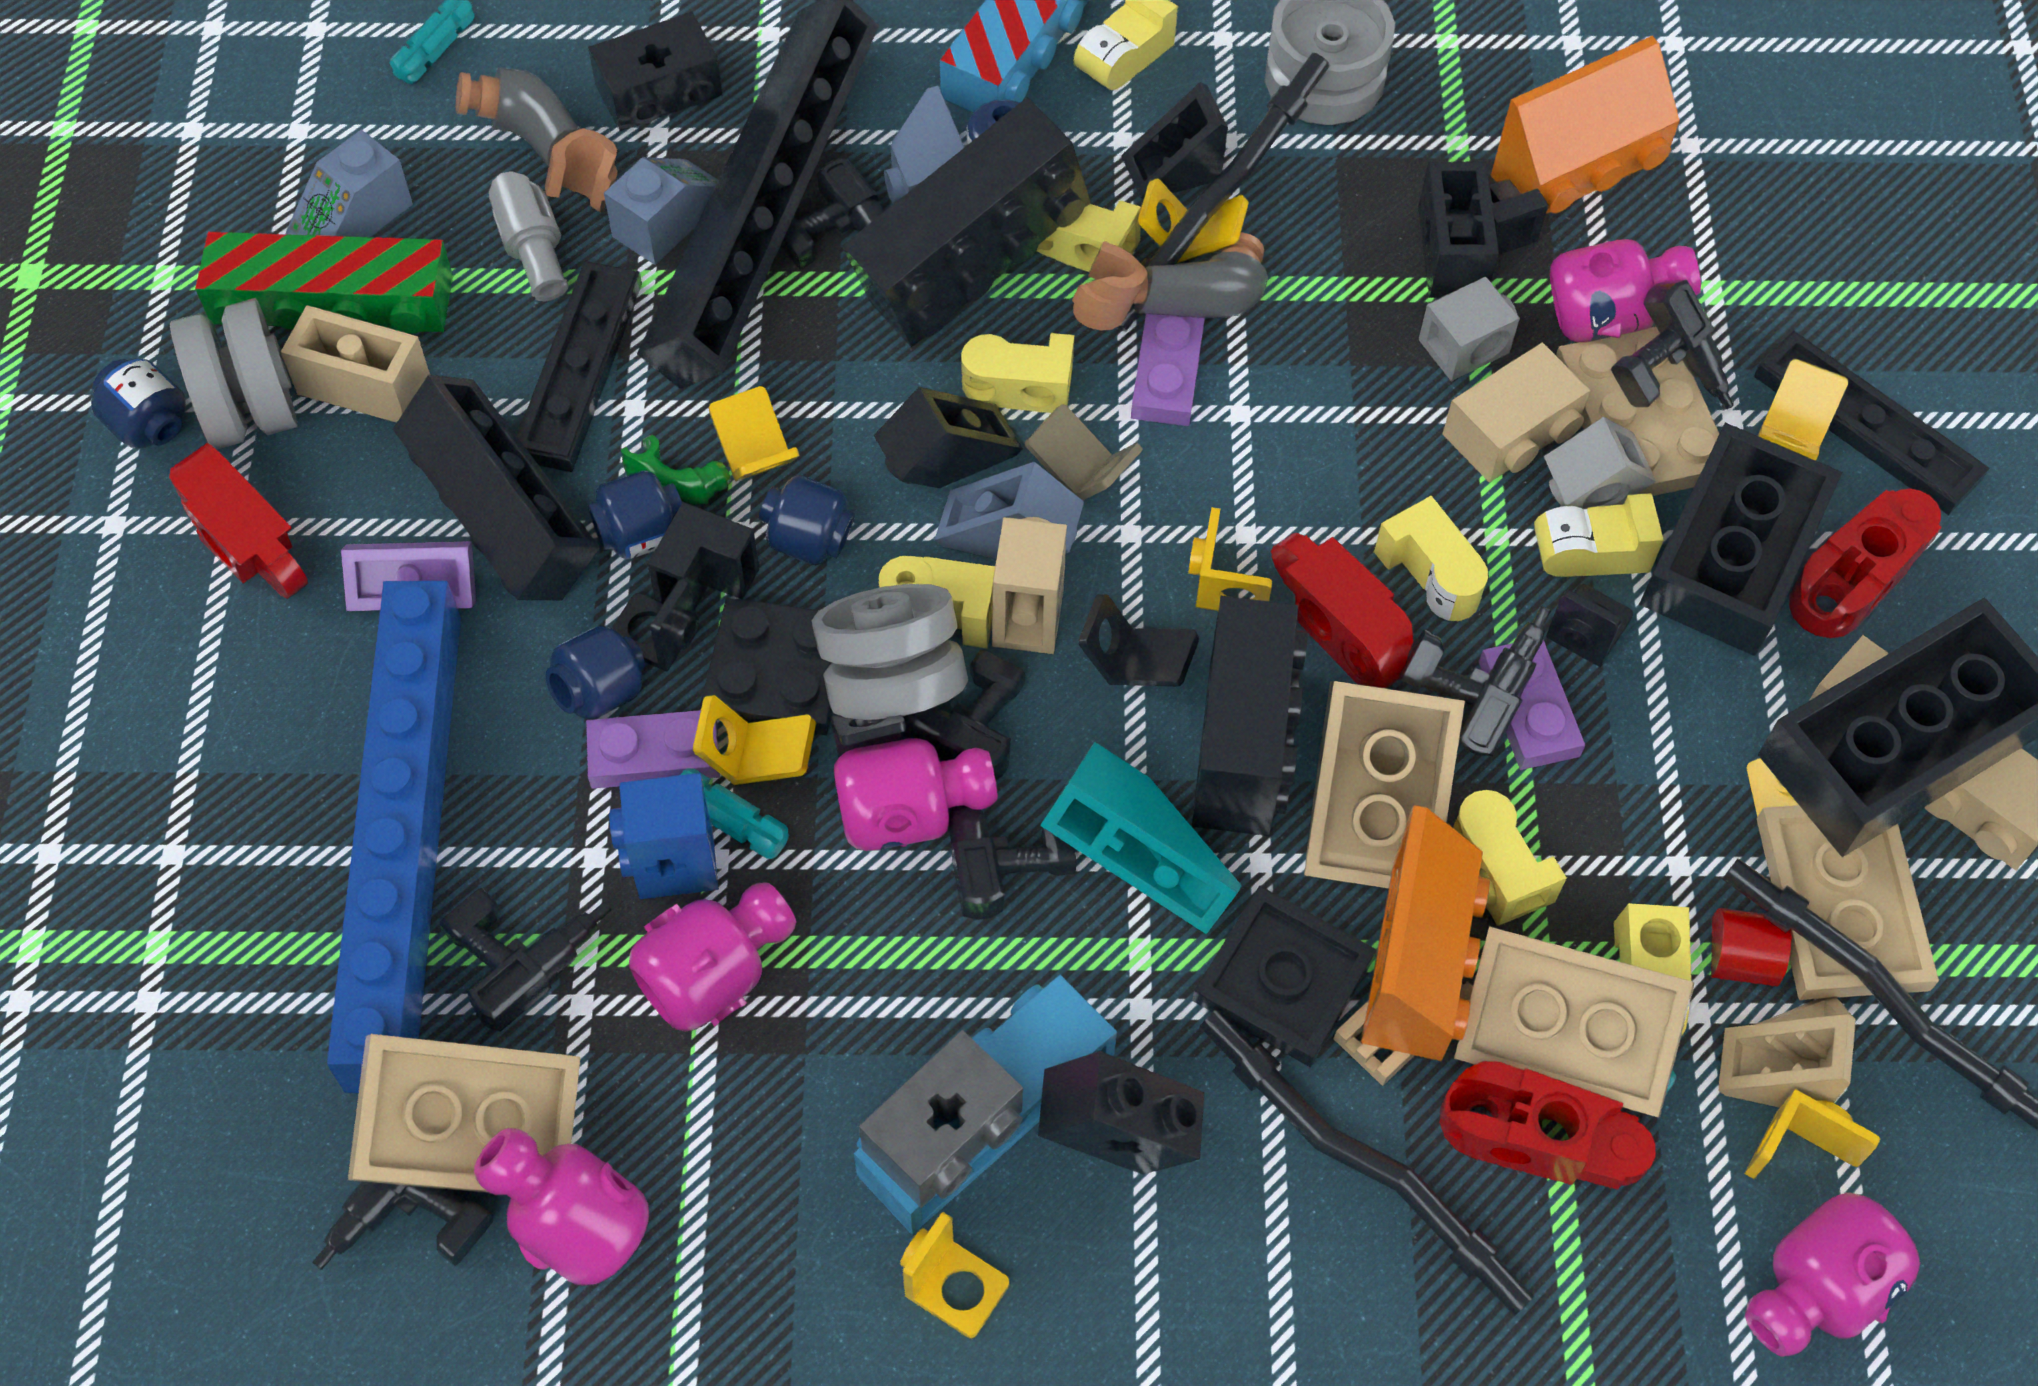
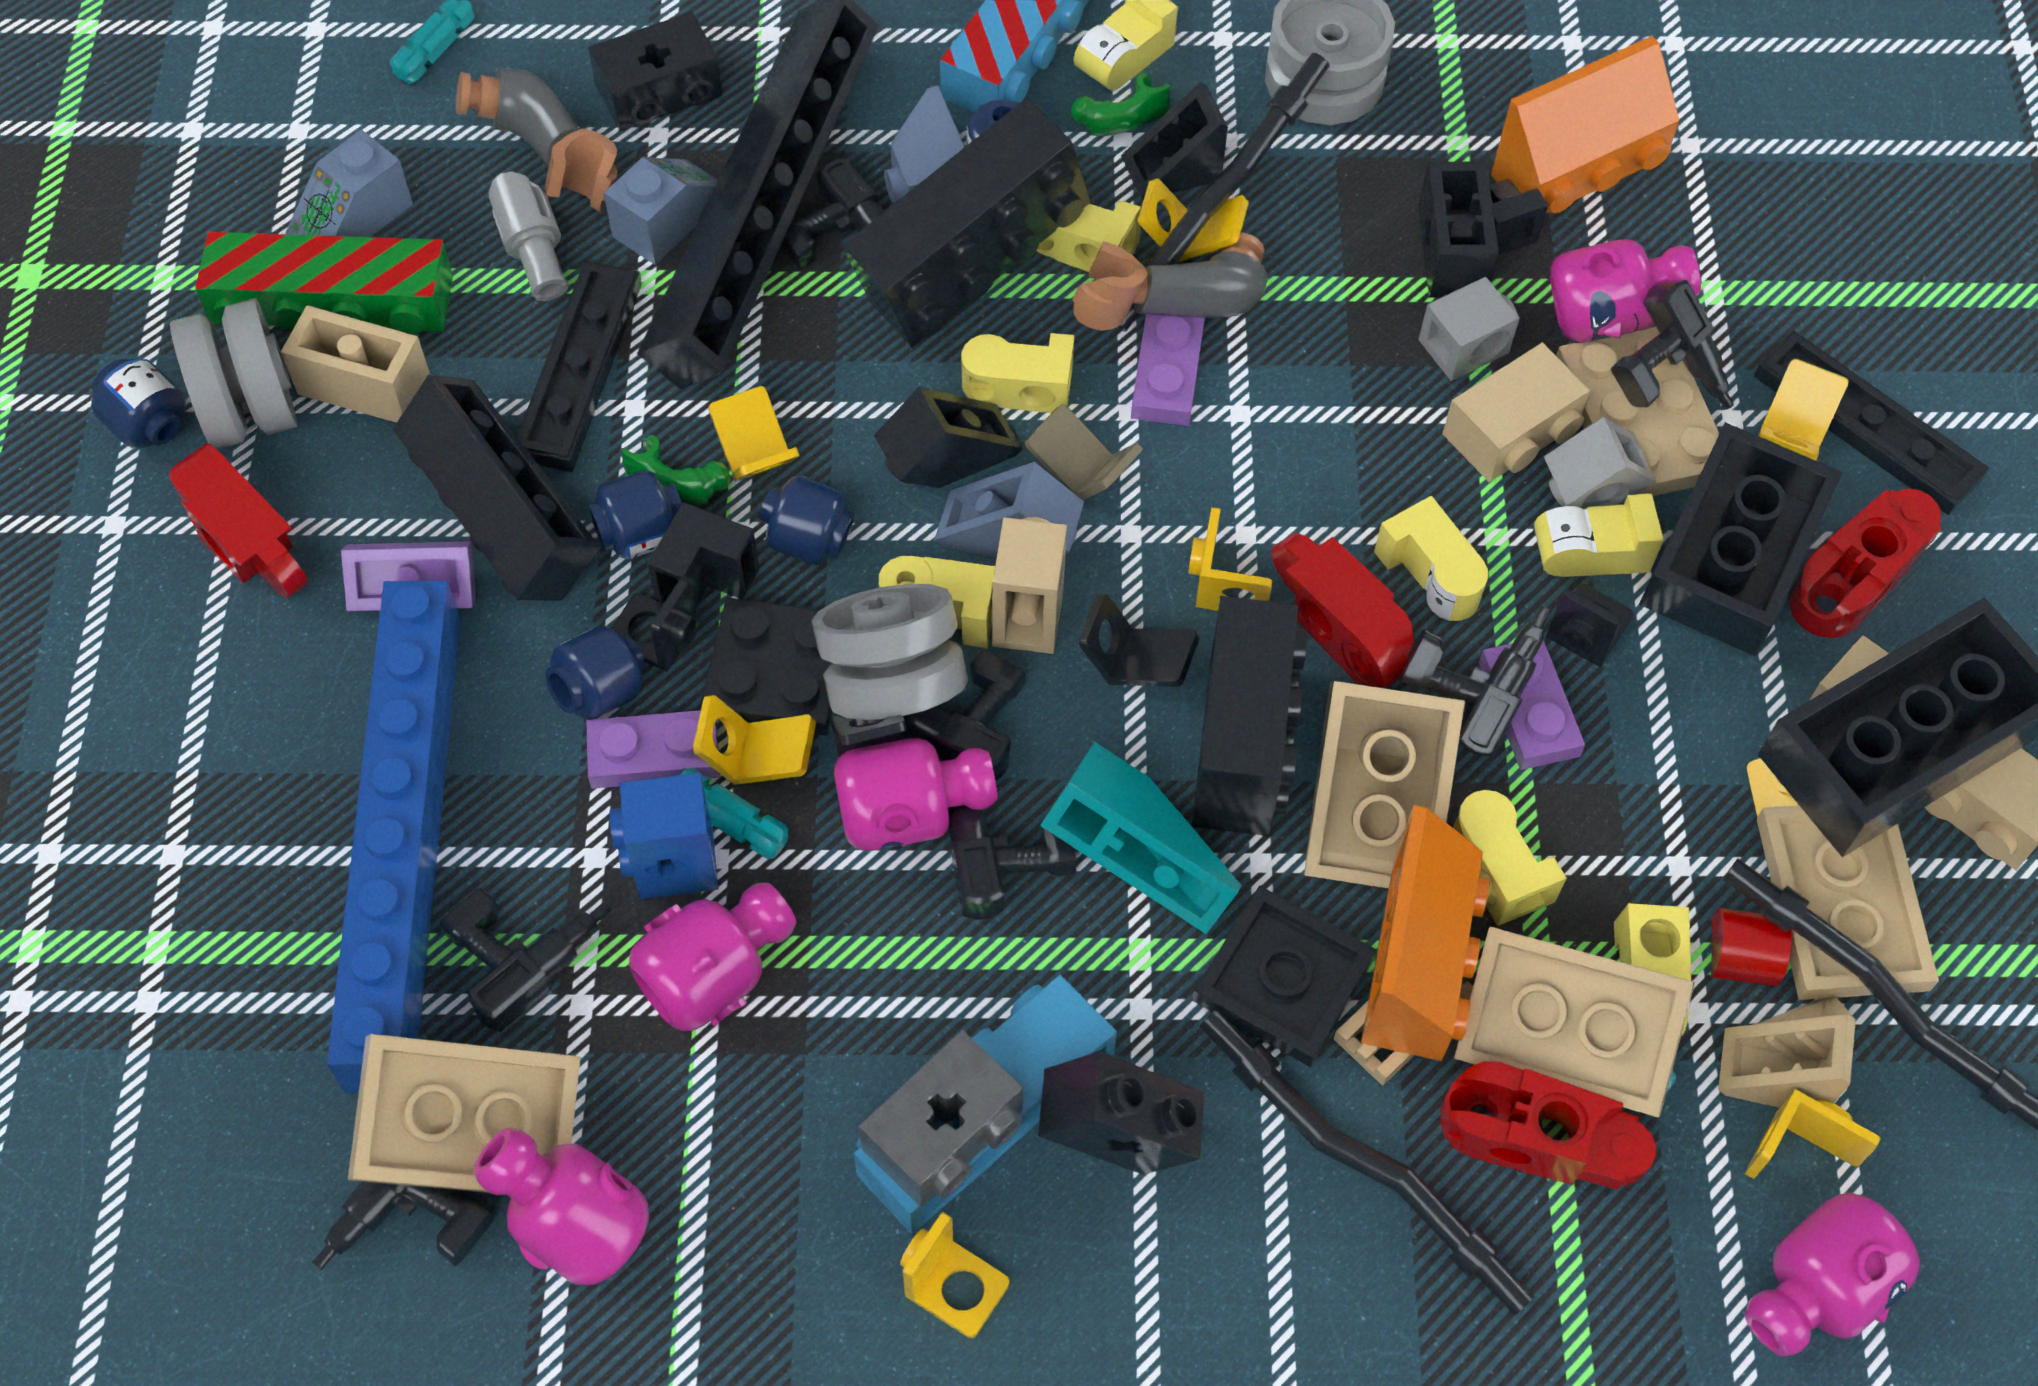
none -> green piece [1071,73,1171,136]

